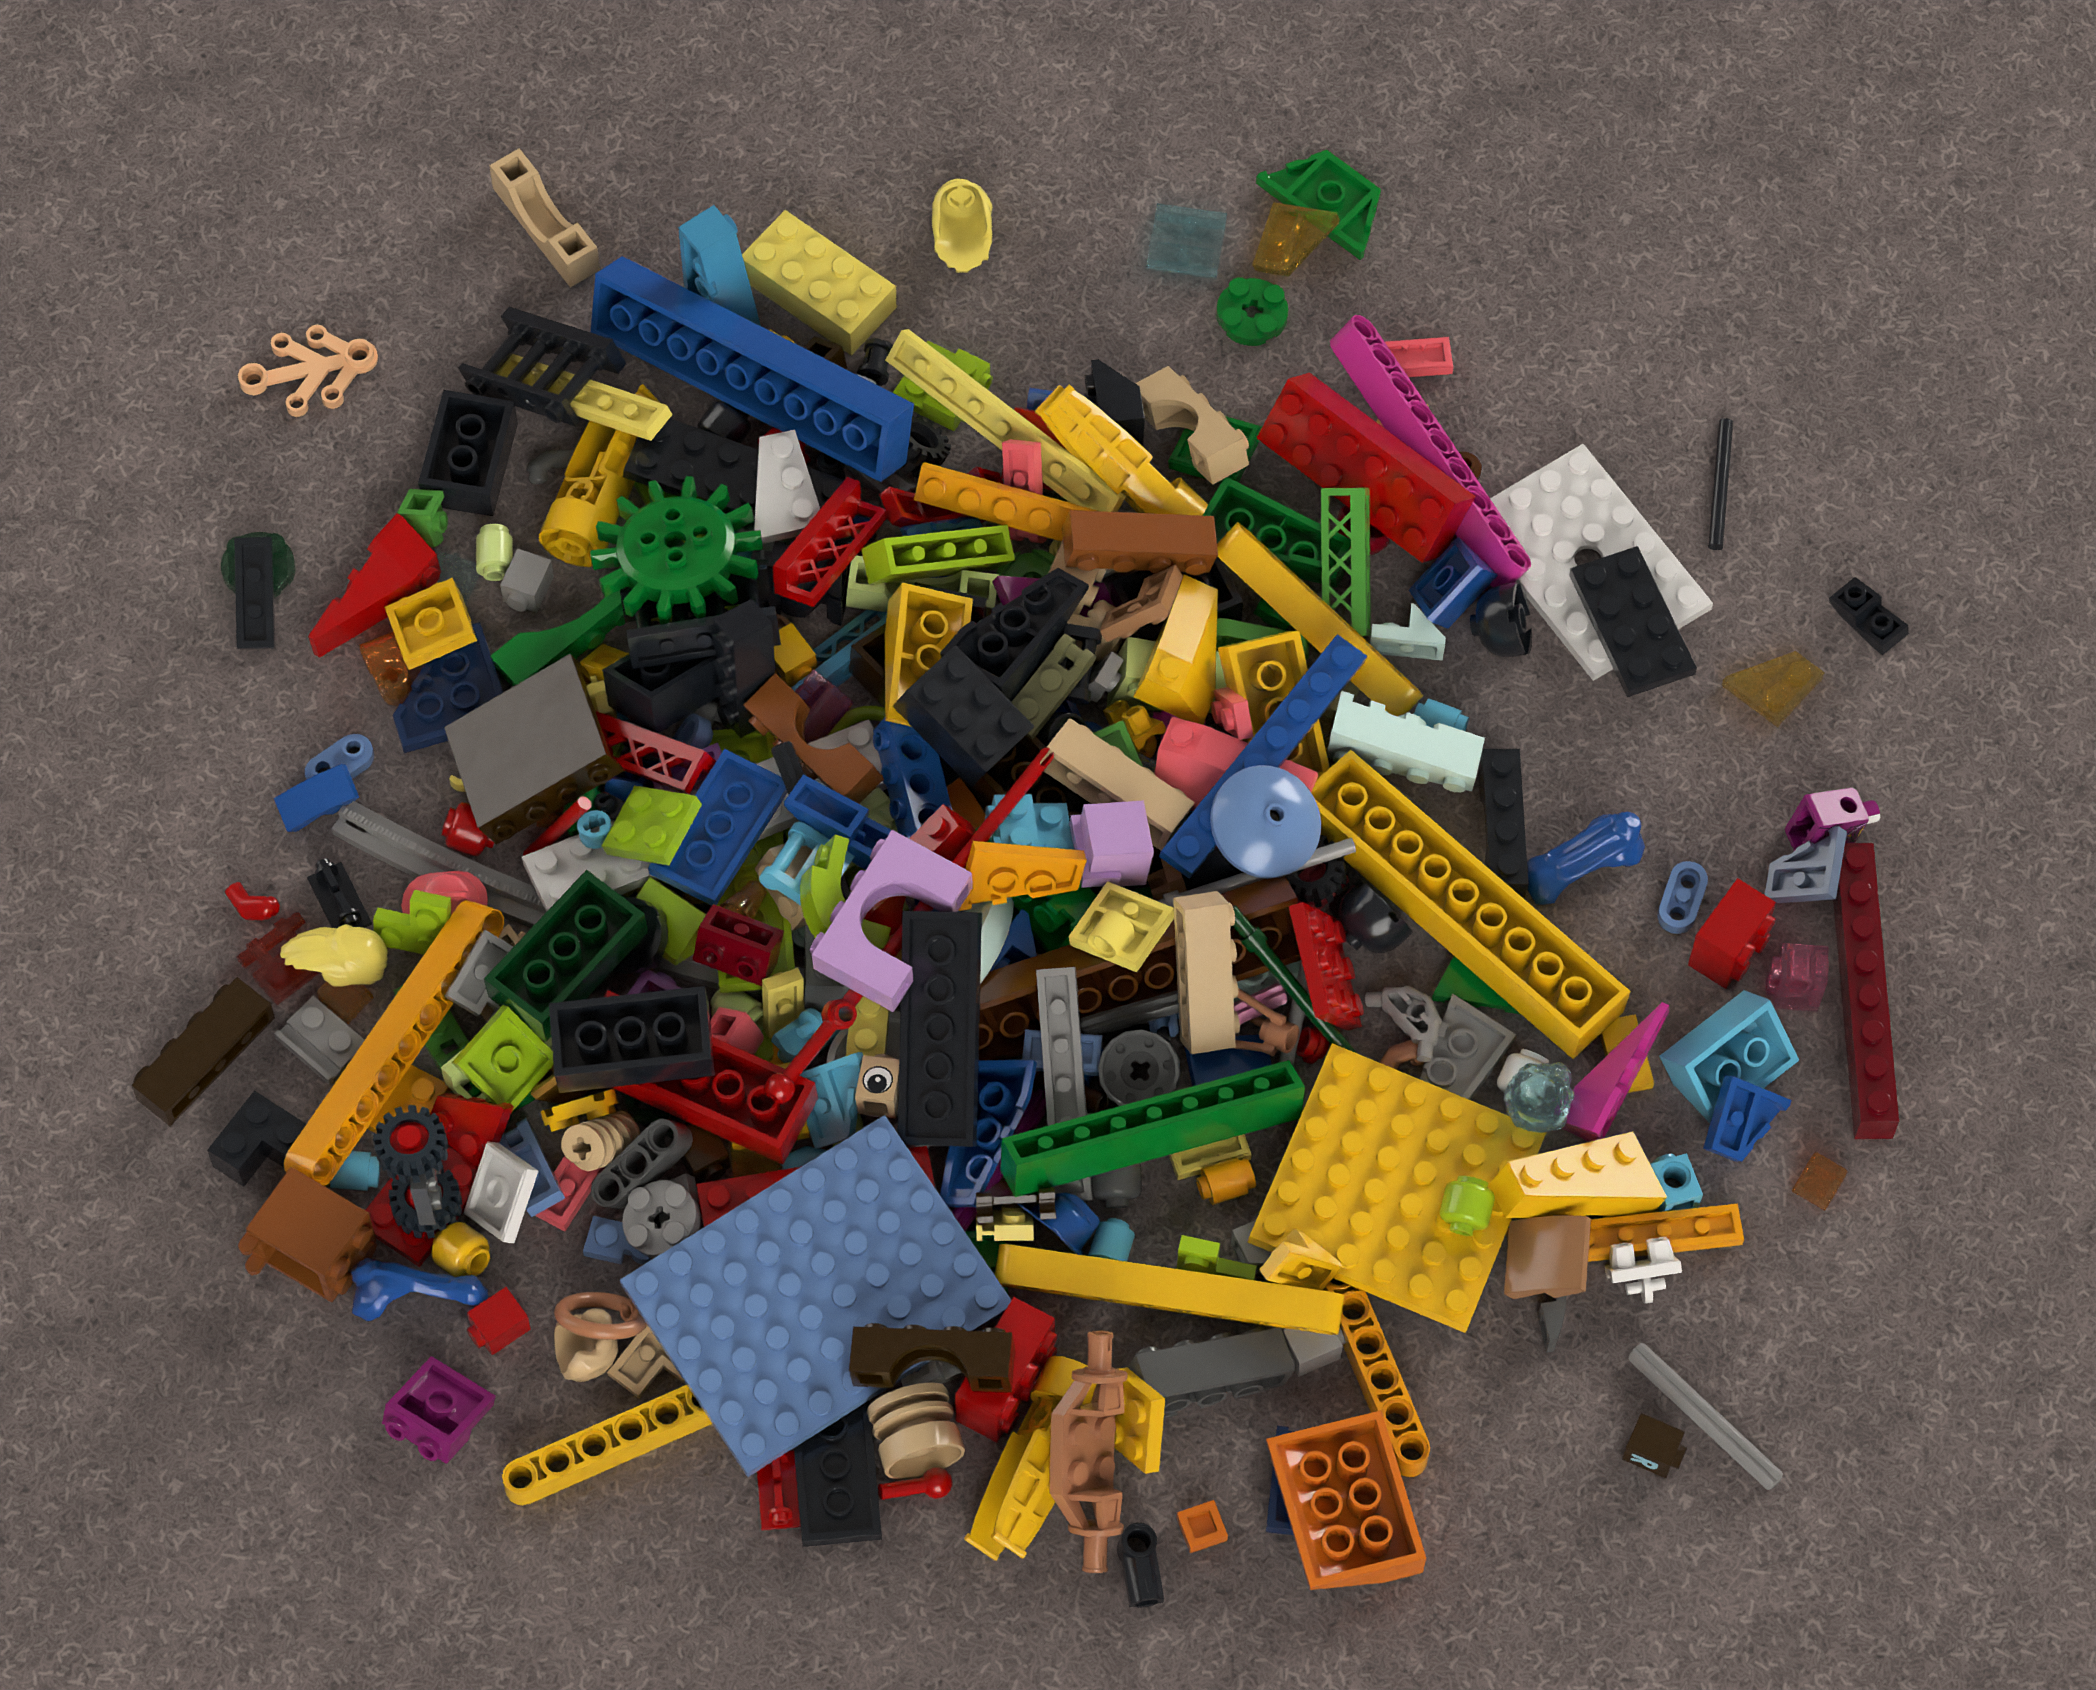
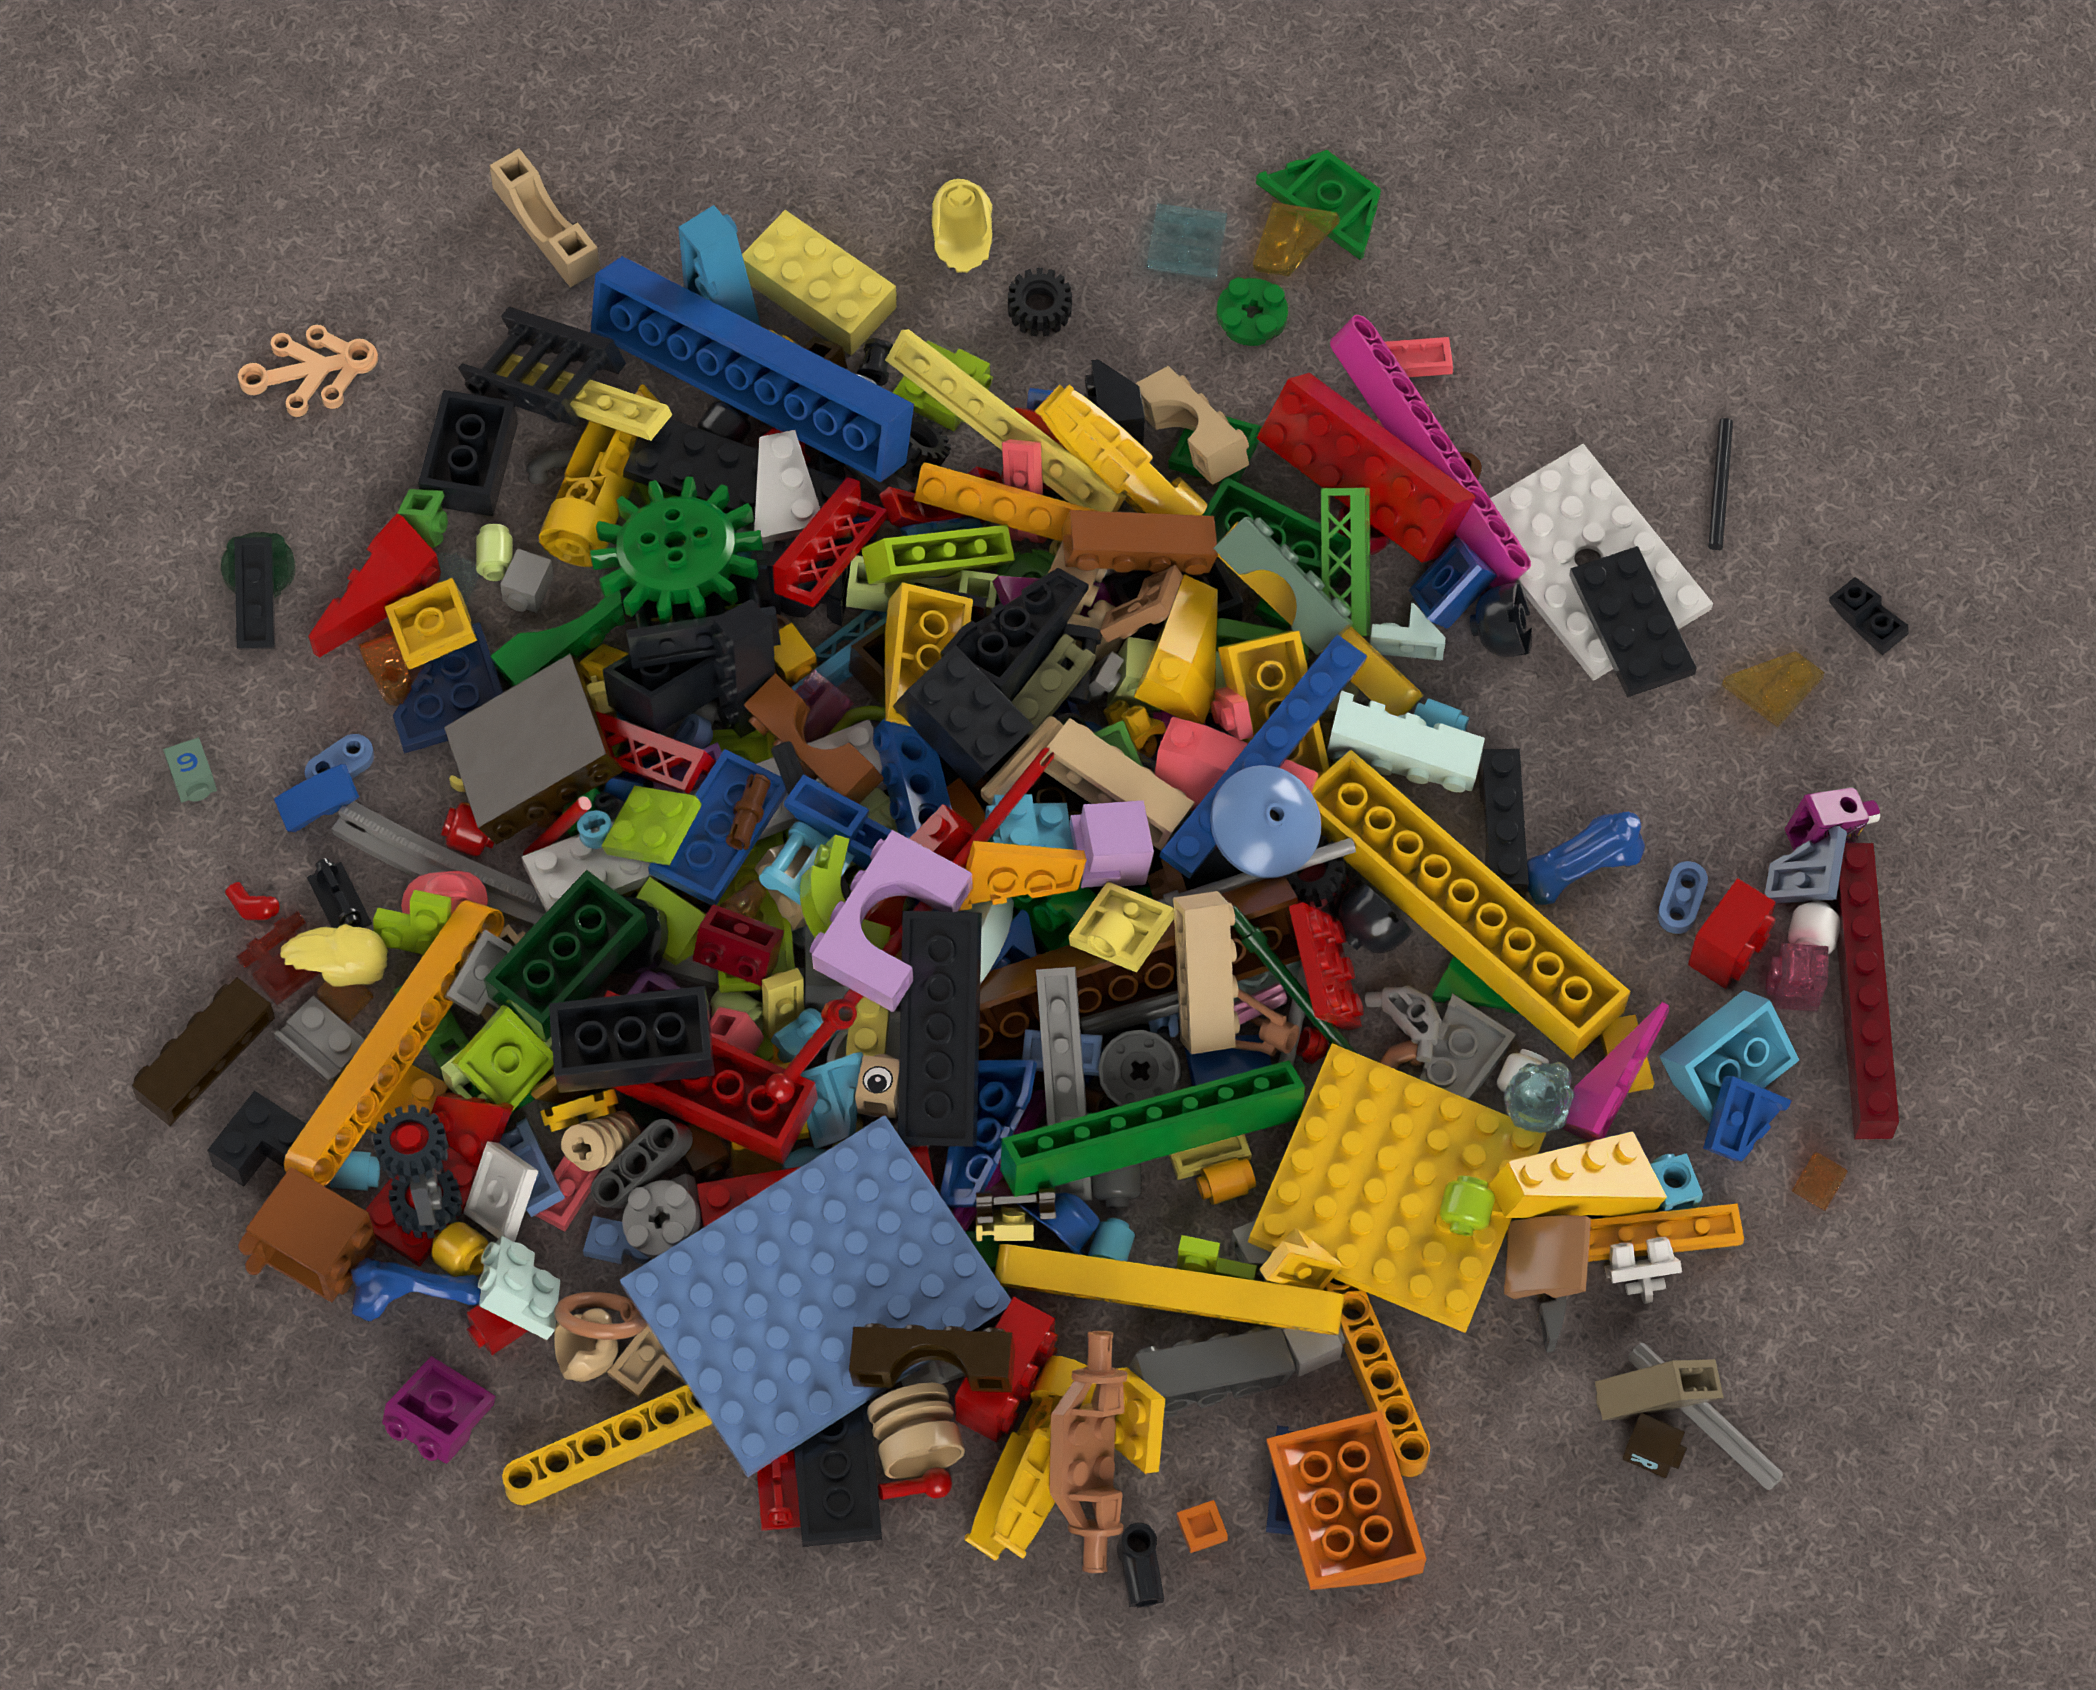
none -> sand green brick [163,737,217,803]
none -> light aqua plate [478,1236,560,1340]
none -> reddish brown pin [726,774,771,850]
none -> tan axle [981,716,1063,806]
none -> black tyre [1008,268,1072,337]
none -> sand green arch [1213,517,1353,655]
none -> dark tan slope [1595,1359,1724,1420]
none -> white head [1788,901,1840,959]

